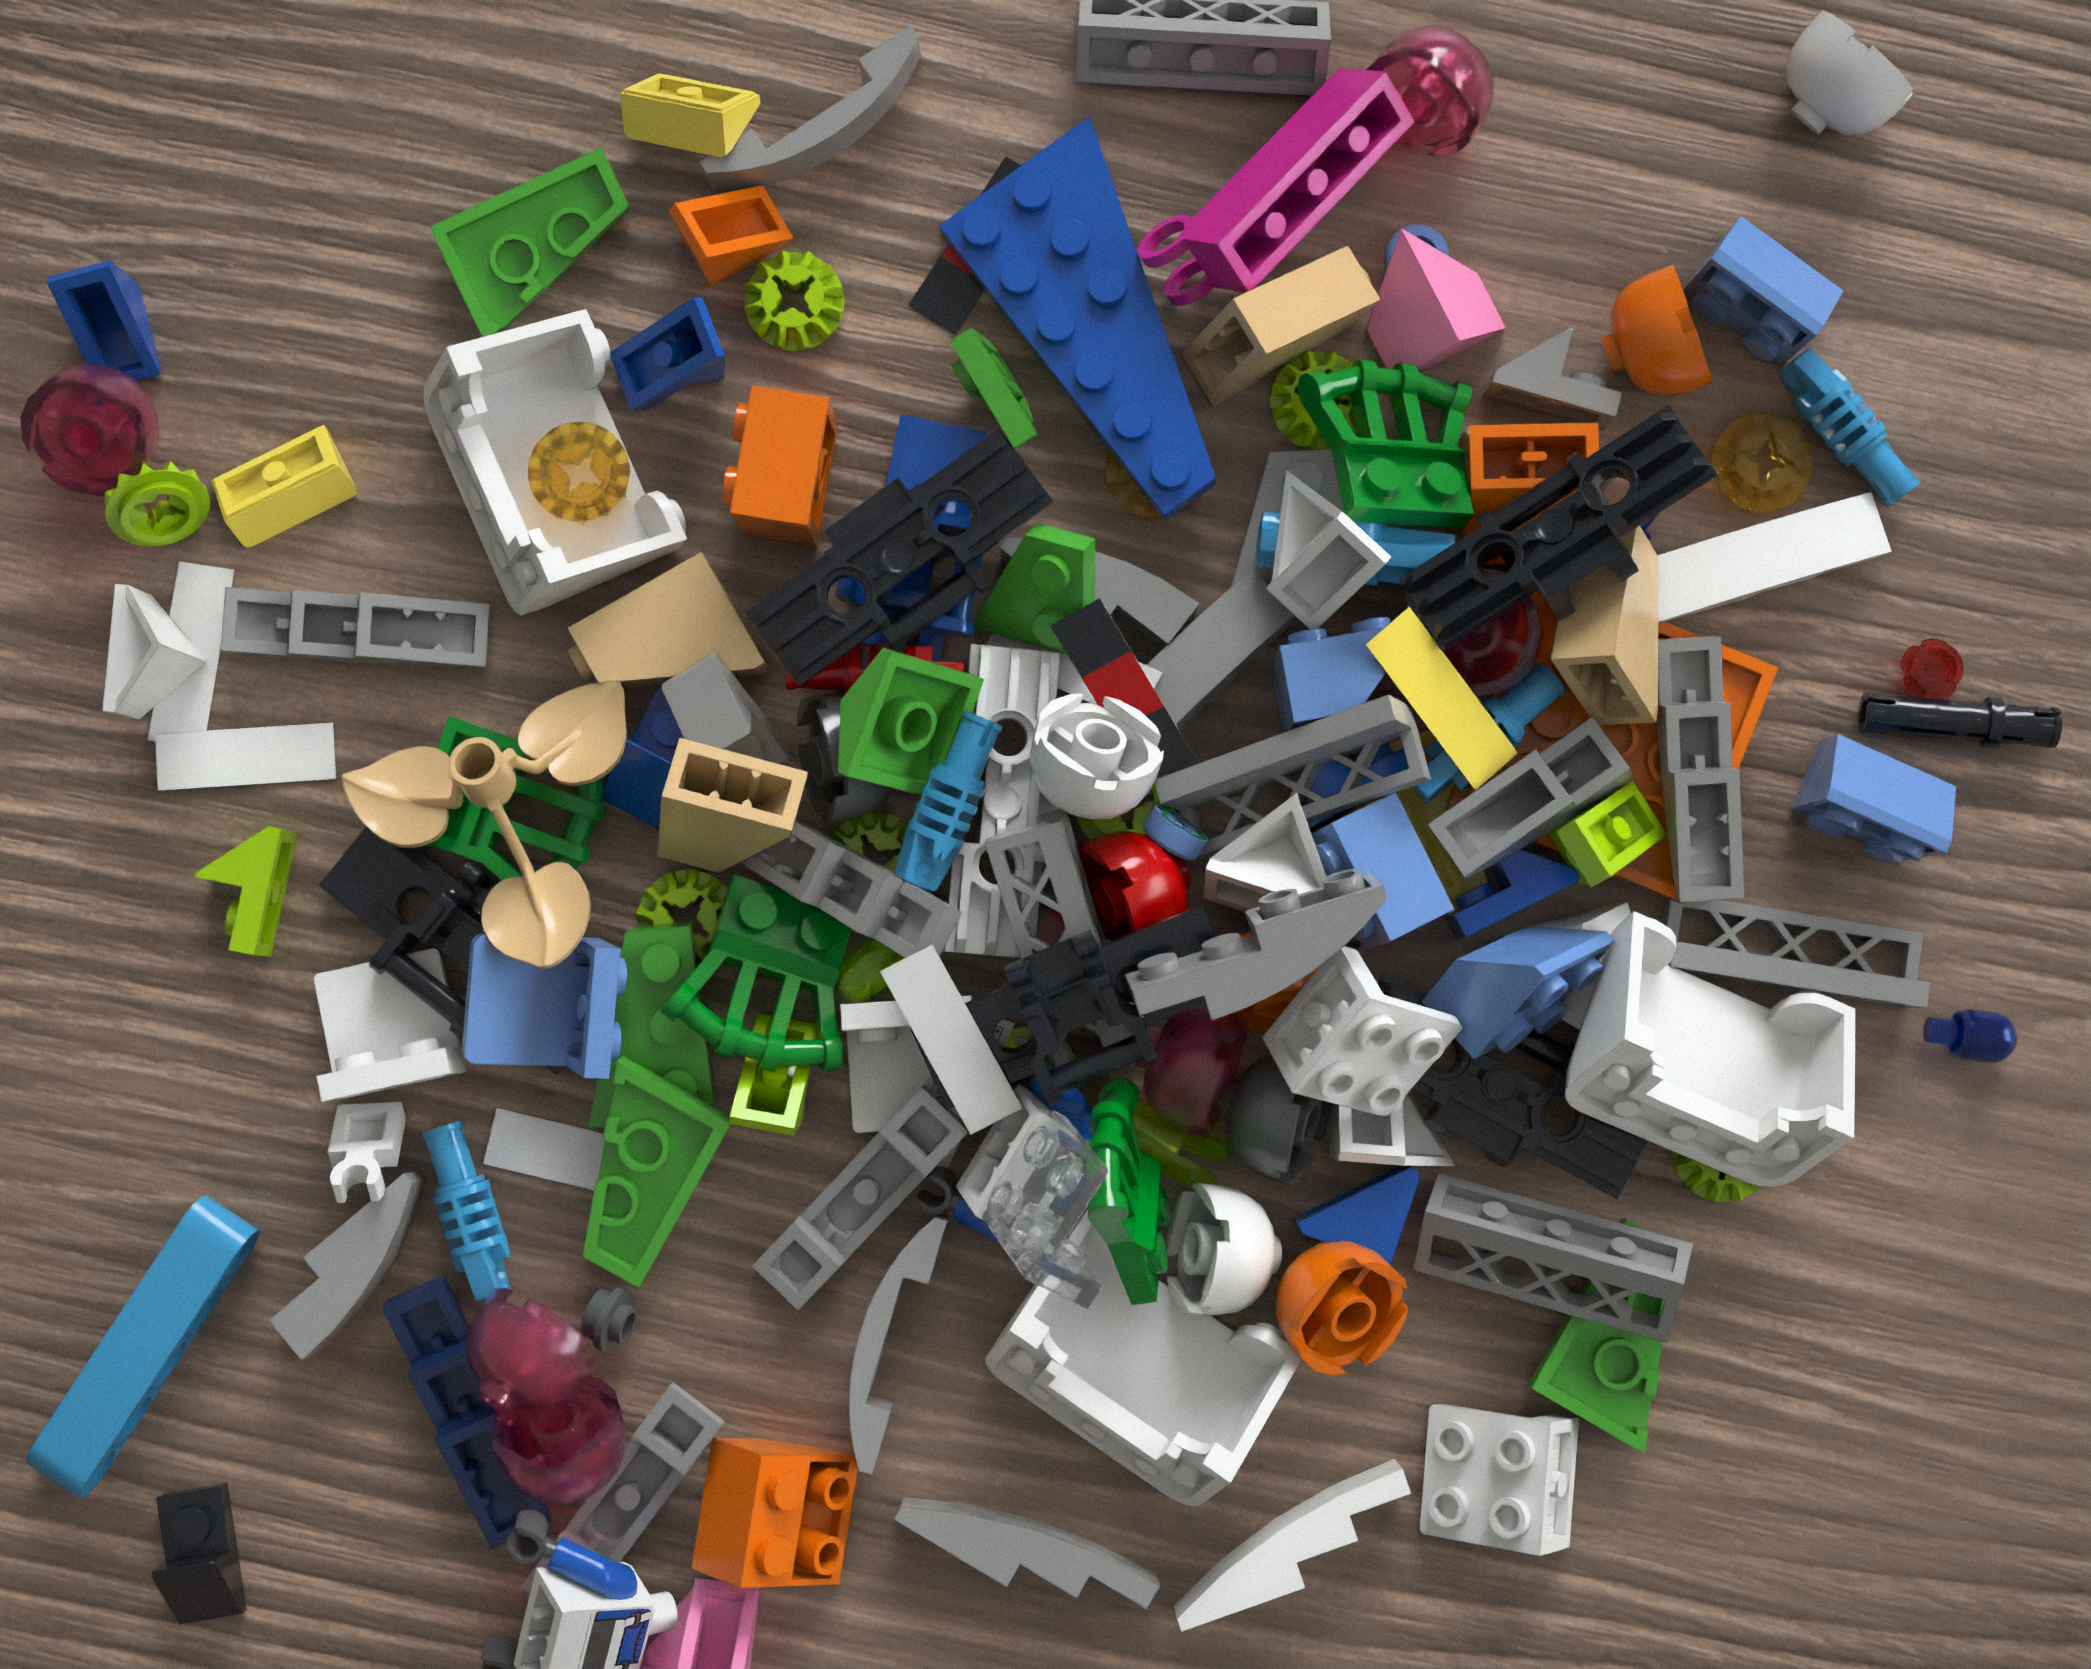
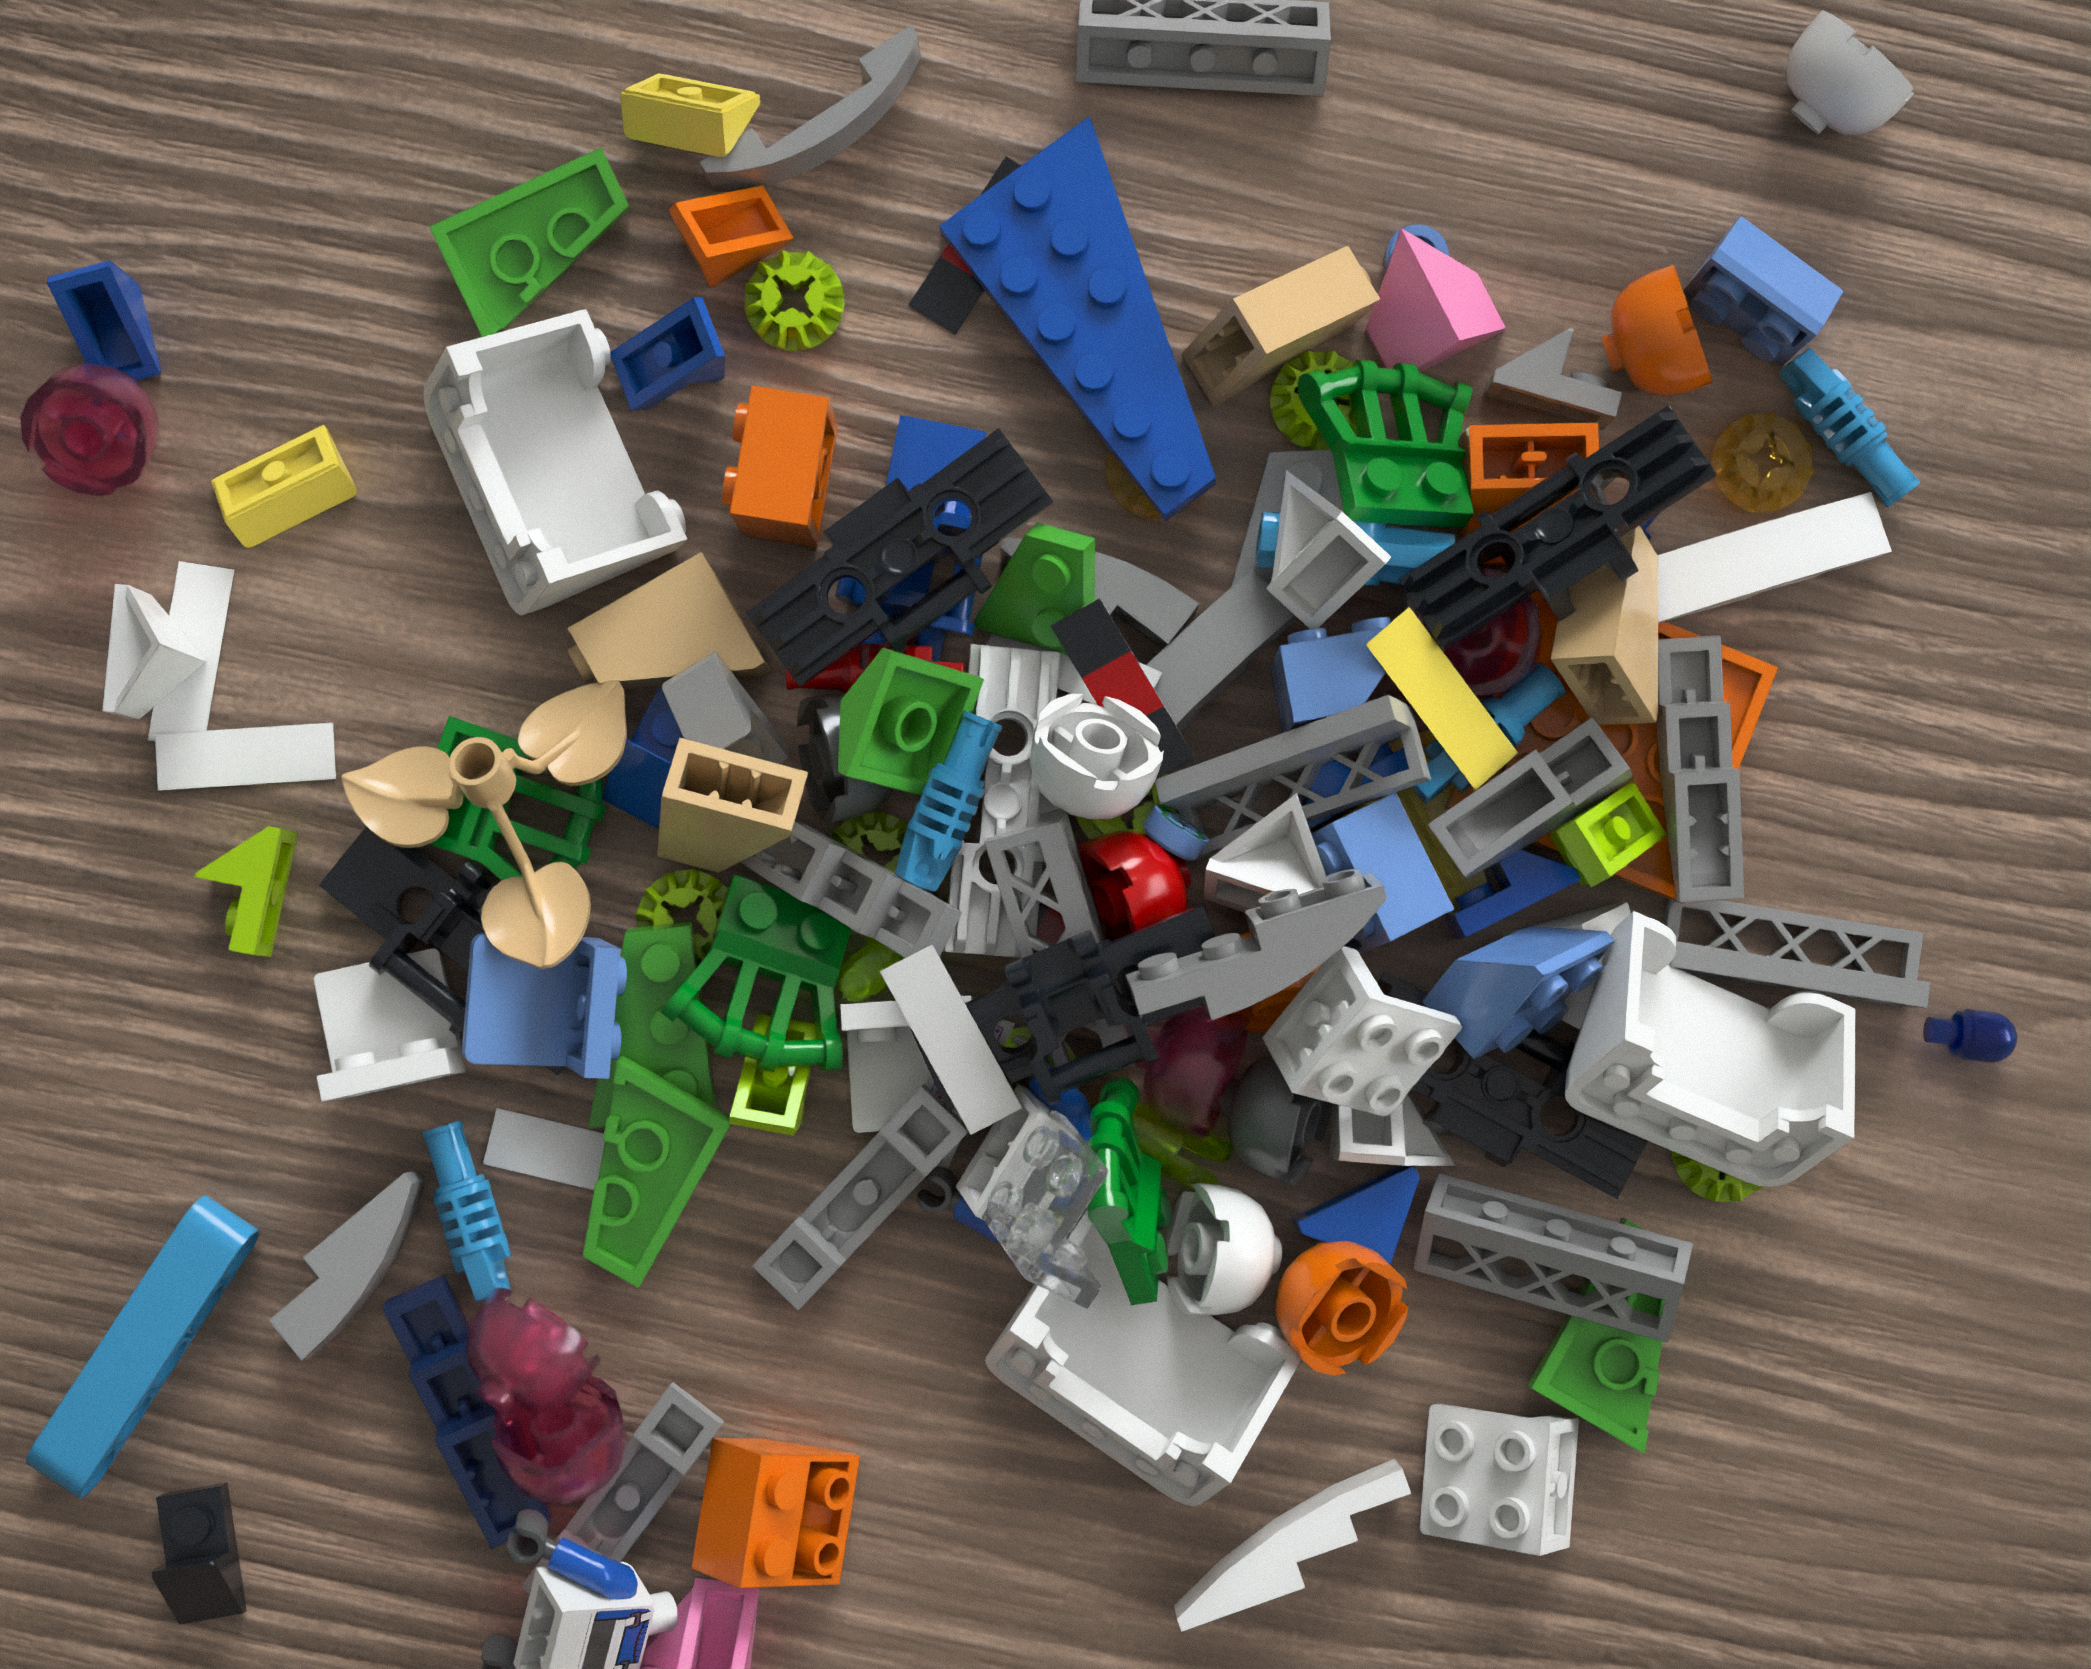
lime gear [104,461,210,546] -> none
light grey slope [221,587,490,668] -> none
white plate [328,1102,406,1203] -> none
clear yellow gear [528,422,631,524] -> none
dark grey plate [581,1288,638,1353] -> none
light grey slope [849,1214,949,1475] -> none
light grey slope [894,1497,1160,1609] -> none
bright green wing [950,328,1037,449] -> none
dark pink hinge [1137,69,1415,306] -> none
clear pink cylinder [1366,25,1494,157] -> none
medium blue slope [1790,734,1956,865] -> none
black pin [1858,692,2062,748] -> none
clear red plate [1900,638,1964,699] -> none

